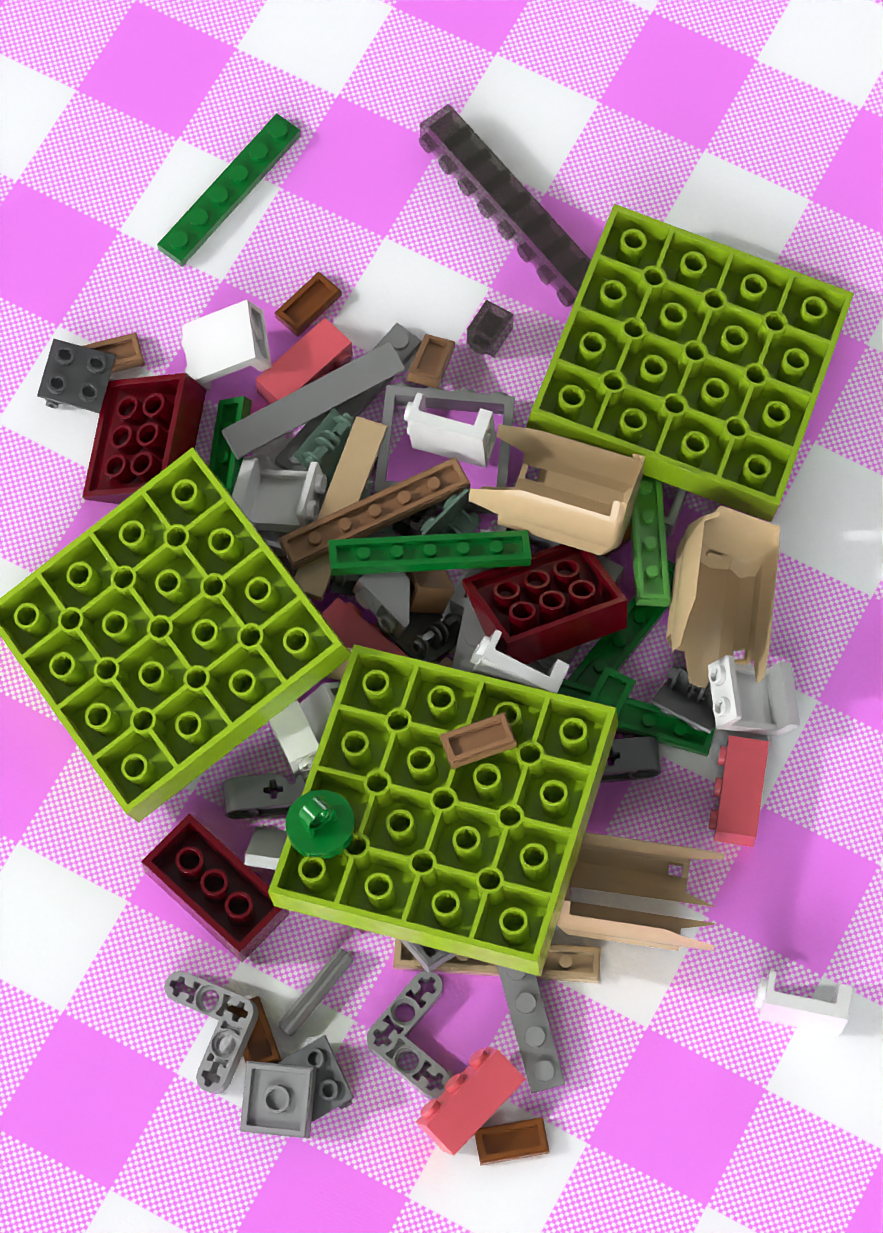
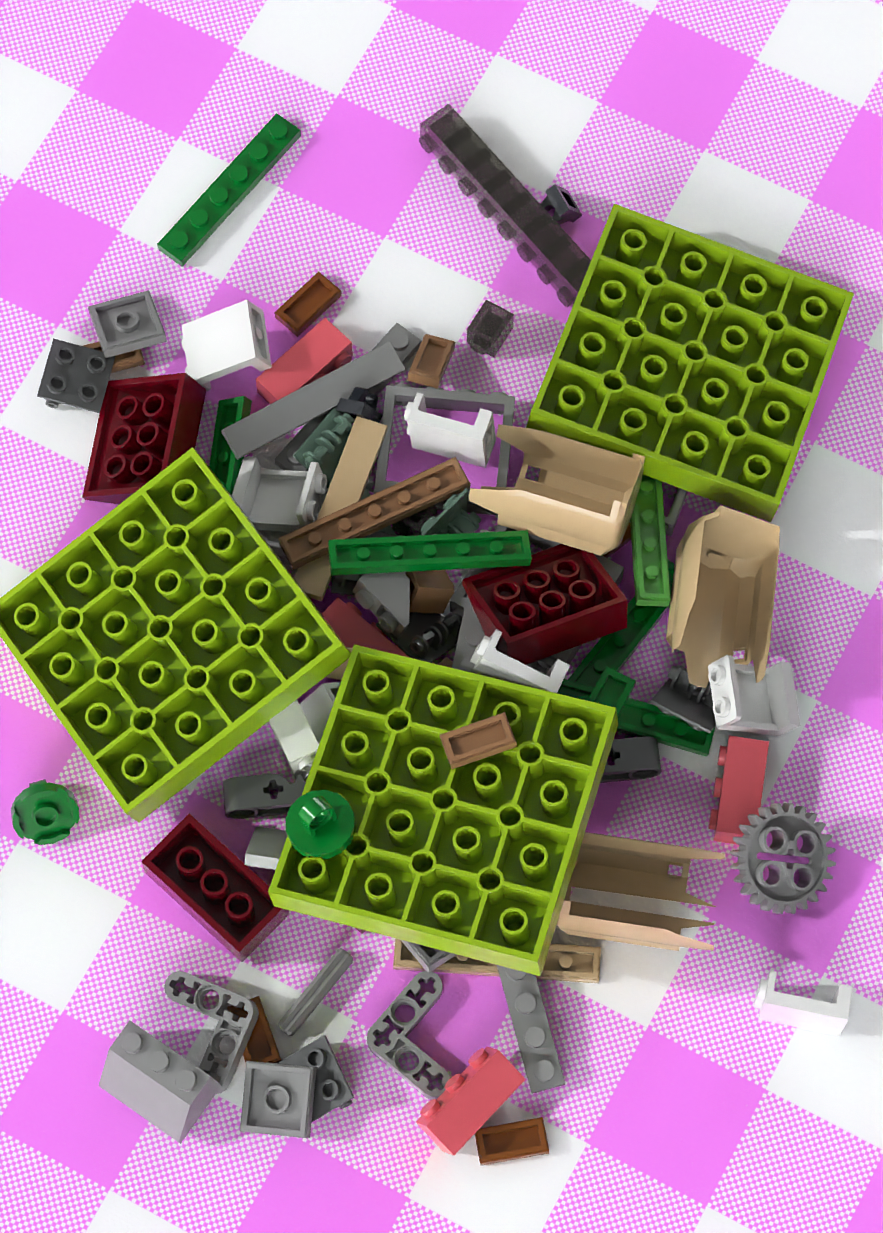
none -> green tile [11,779,80,845]
none -> light grey tile [88,290,167,358]
none -> light grey slope [98,1020,221,1144]
none -> black tile [336,387,383,423]
none -> black tile [539,184,582,226]
none -> light grey gear [730,803,836,914]

